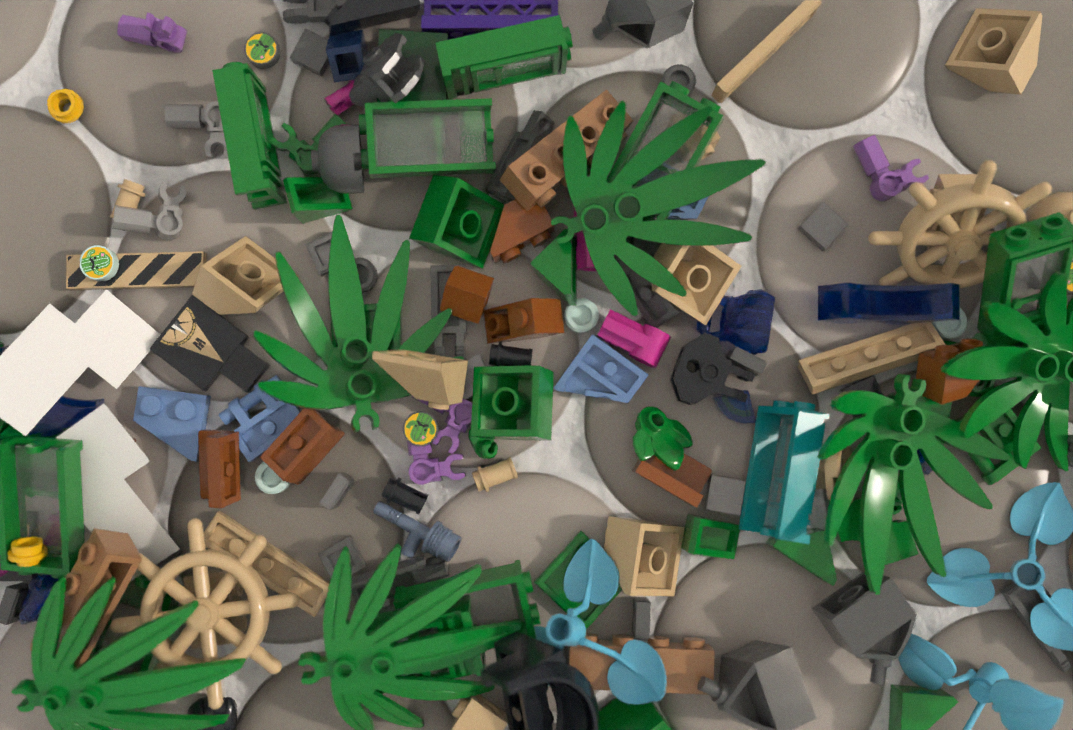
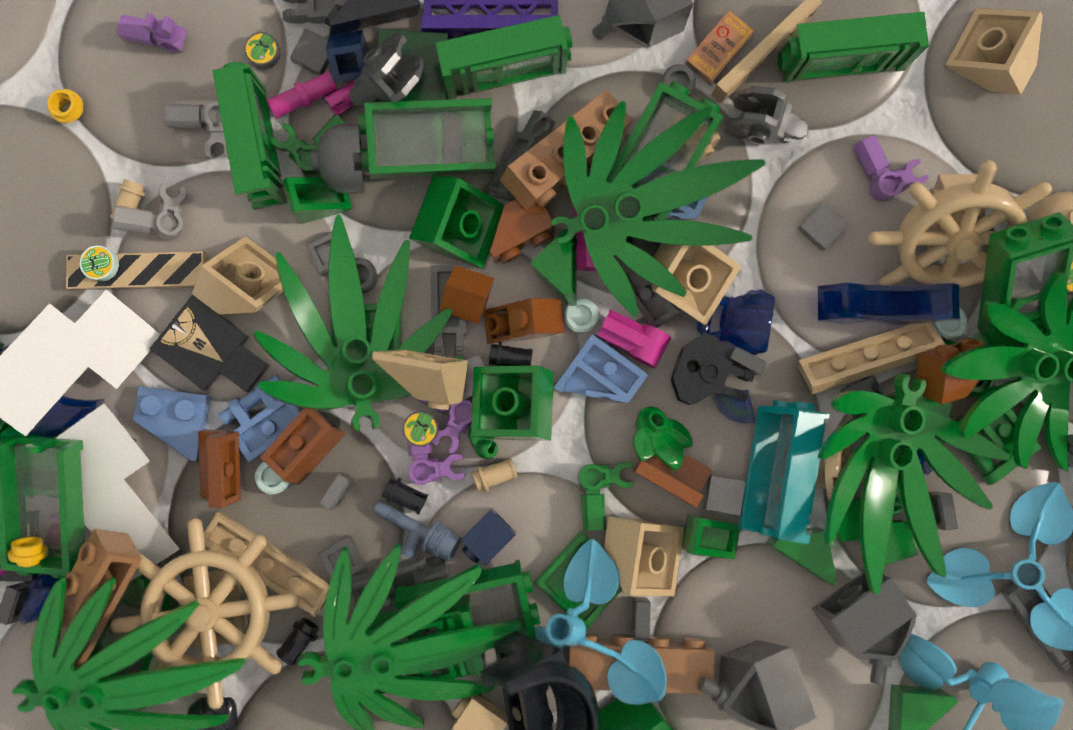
none -> dark pink pin [267,71,338,119]
none -> black pin [276,618,319,665]
none -> dark blue brick [461,508,516,566]
none -> green bar [577,462,634,531]
none -> nougat tile [685,10,755,85]
none -> dark grey hinge [725,86,808,145]
none -> green door [778,11,929,83]
none -> dark grey tile [929,492,958,531]

